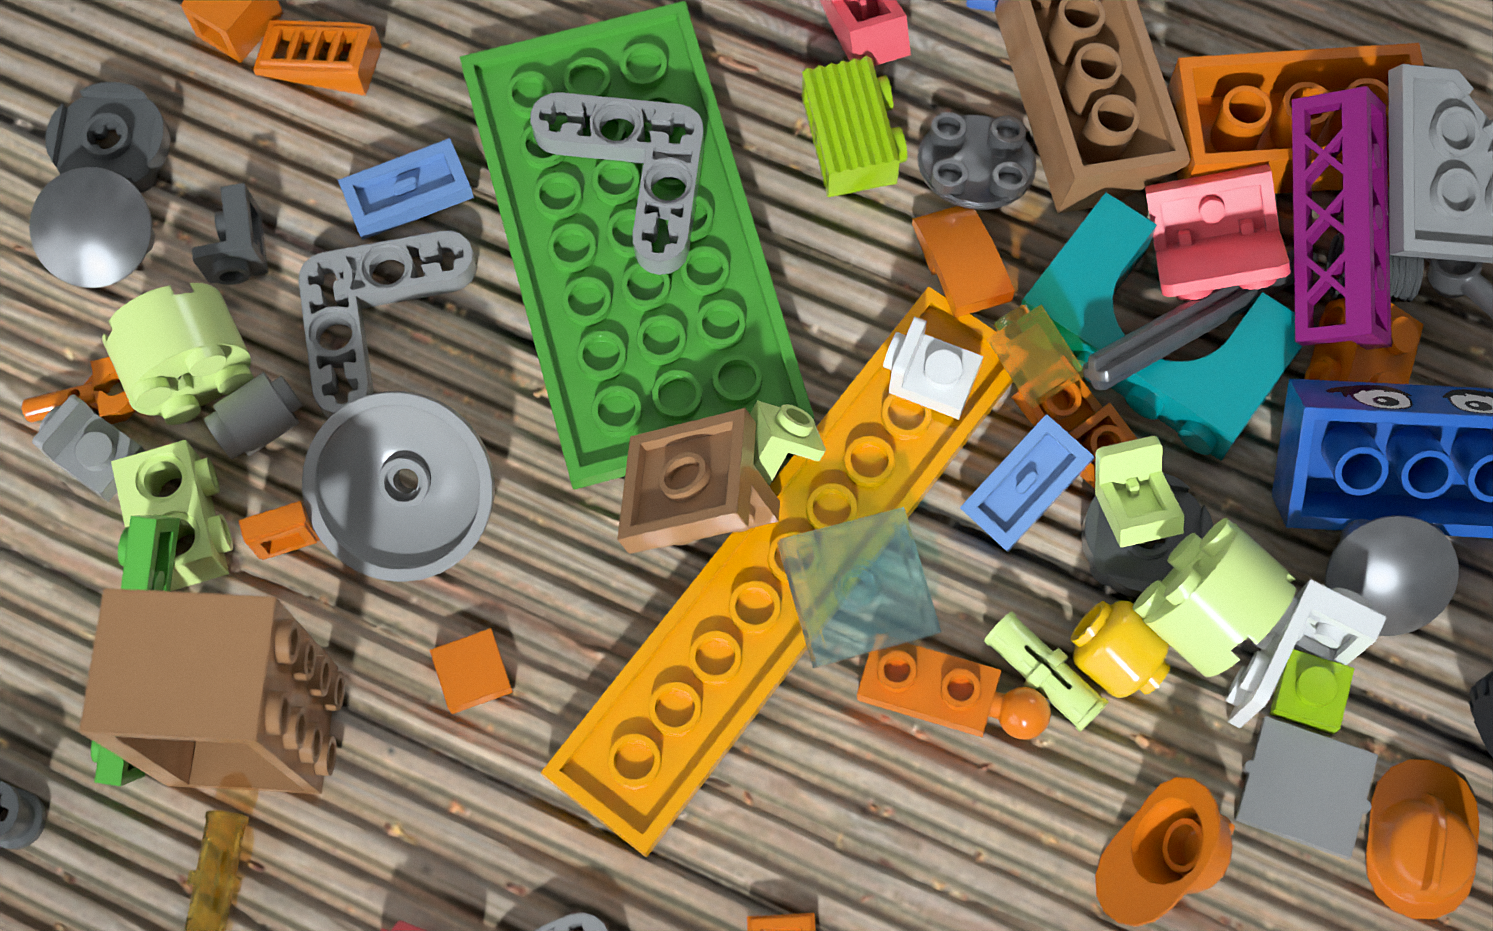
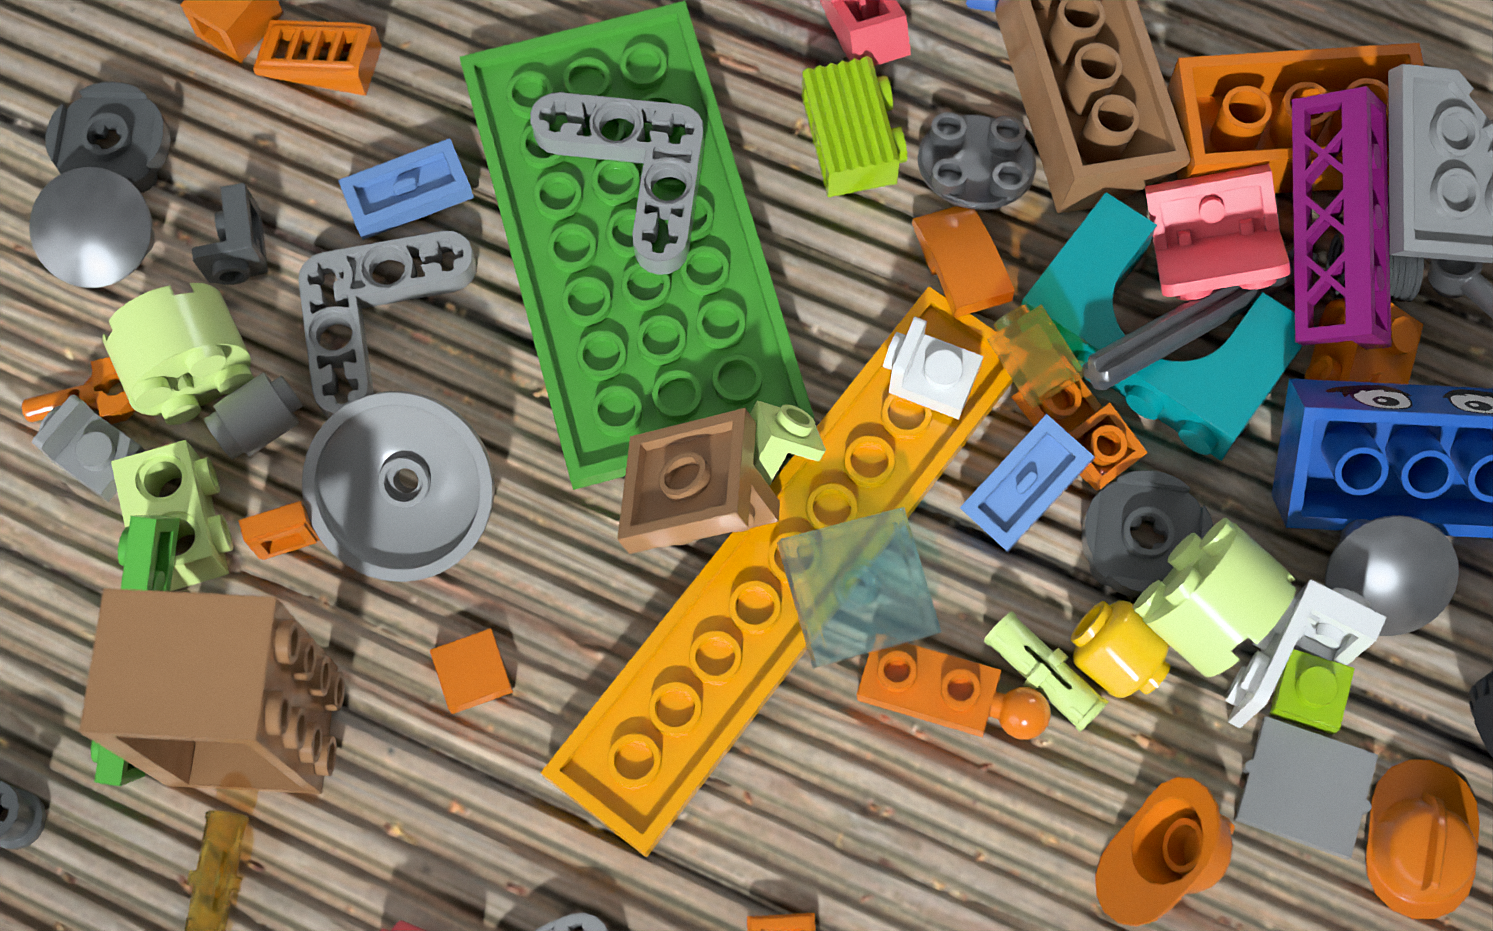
yellowish green bracket [1095,436,1184,548] -> none

